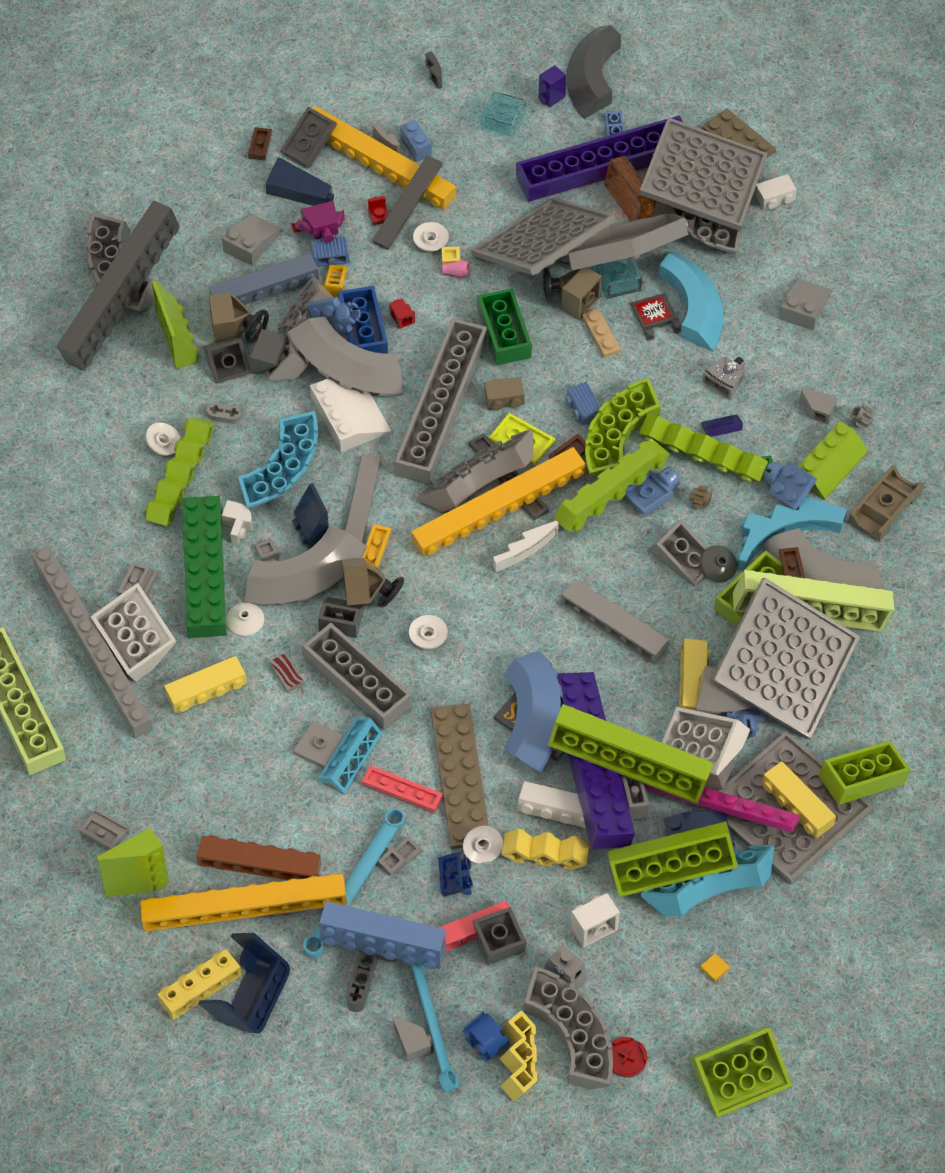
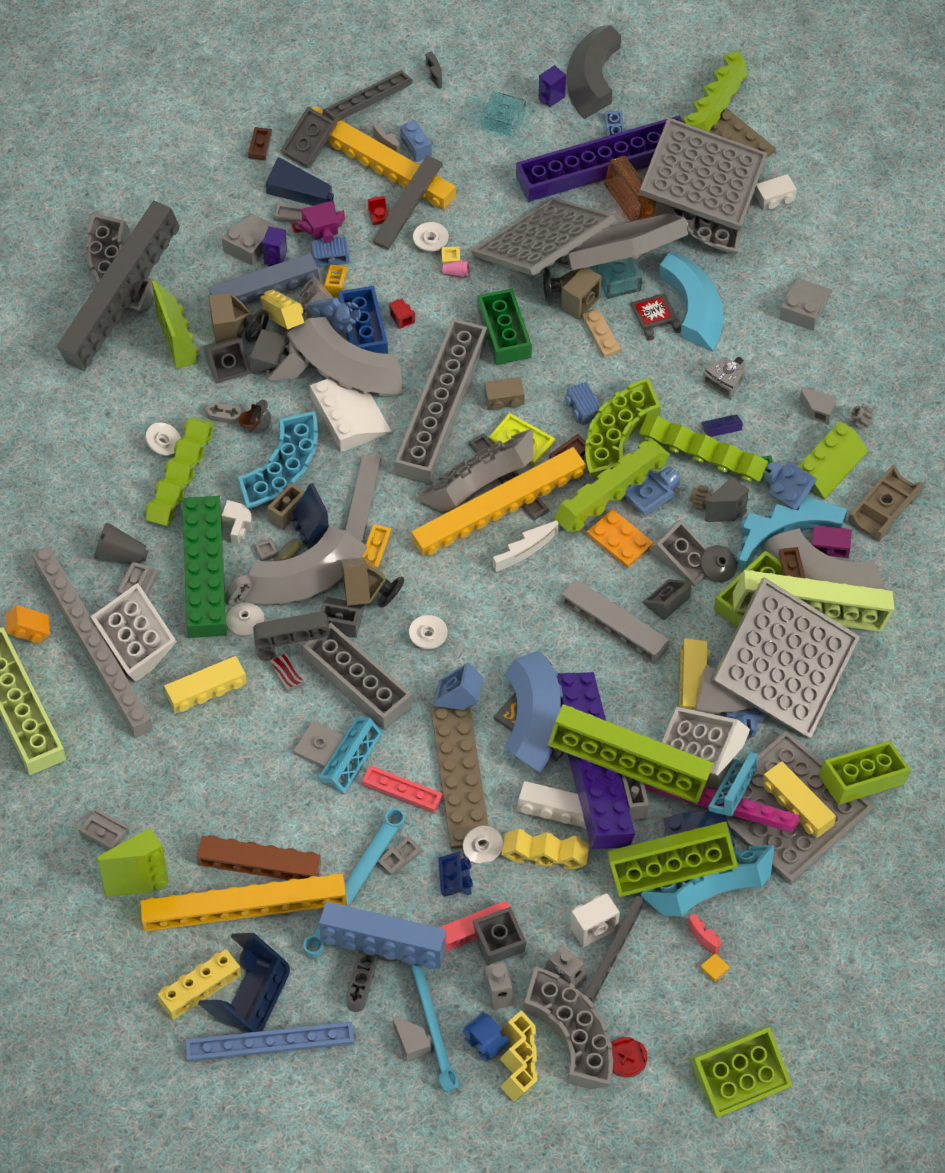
none -> light orange brick [6,605,50,643]
none -> dark grey cone [94,523,149,564]
none -> medium blue plate [185,1022,354,1062]
none -> light grey beam [225,575,252,605]
none -> dark grey piece [239,399,271,433]
none -> dark grey beam [253,612,329,661]
none -> light yellow brick [260,290,304,329]
none -> dark purple brick [262,226,287,267]
none -> dark tan brick [267,483,305,529]
none -> light grey tile [273,203,306,223]
none -> olive tile [273,538,301,561]
none -> dark grey tile [322,70,413,122]
none -> medium blue slope [433,662,483,710]
none -> light grey torso [483,962,513,1010]
none -> dark grey tile [585,895,643,1003]
none -> light orange plate [586,509,654,568]
none -> dark grey slope [643,579,692,620]
none -> lime brick [682,50,748,132]
none -> coral slope [688,914,721,954]
none -> dark grey slope [705,477,749,522]
none -> medium azure fence [708,752,758,817]
none -> magenta brick [811,525,852,558]

